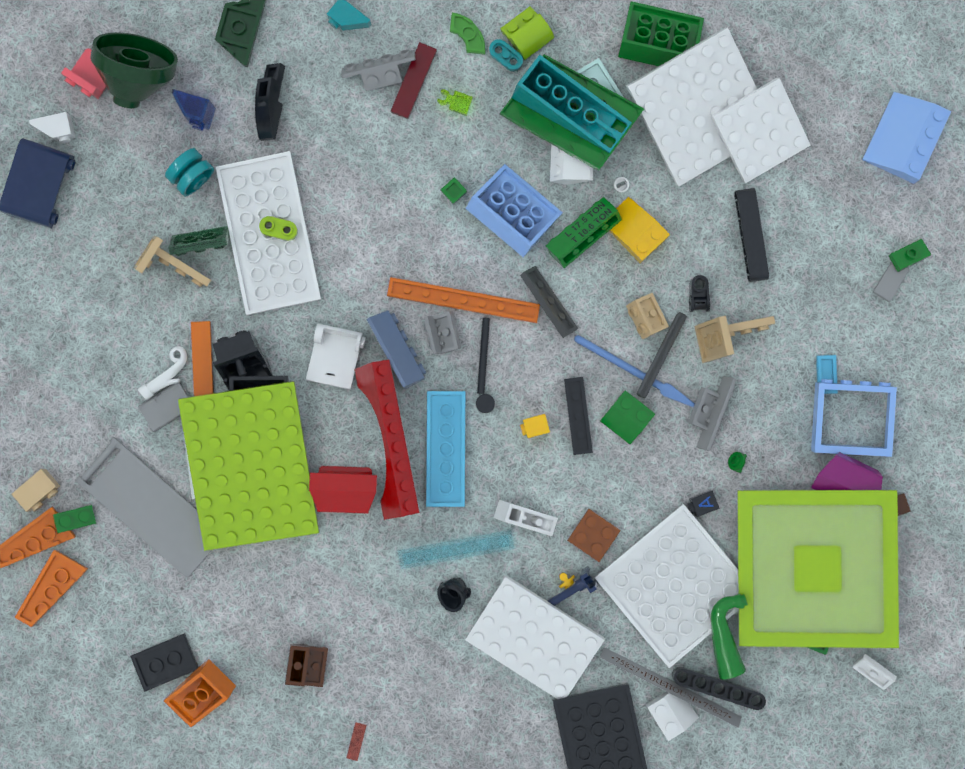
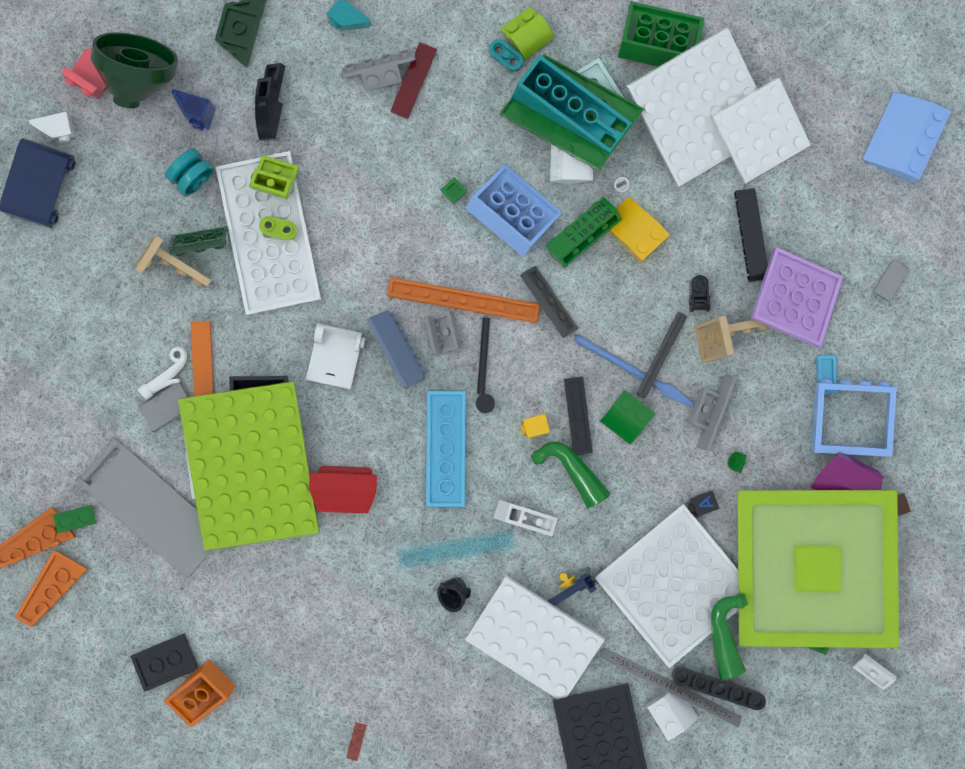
tan brick [12,469,60,512] -> none
black piece [213,330,273,391] -> none
reddish brown brick [285,644,328,687] -> none
red arch [354,359,420,520] -> none
clear neon green plate [437,89,473,116] -> none
bright green tile [450,12,485,55] -> none
dark orange plate [567,509,621,562] -> none
tan bracket [626,293,669,339] -> none
green plate [889,239,931,272] -> none
none -> lime brick [249,155,299,200]
none -> green animal [531,442,611,509]
none -> lavender plate [750,247,843,348]

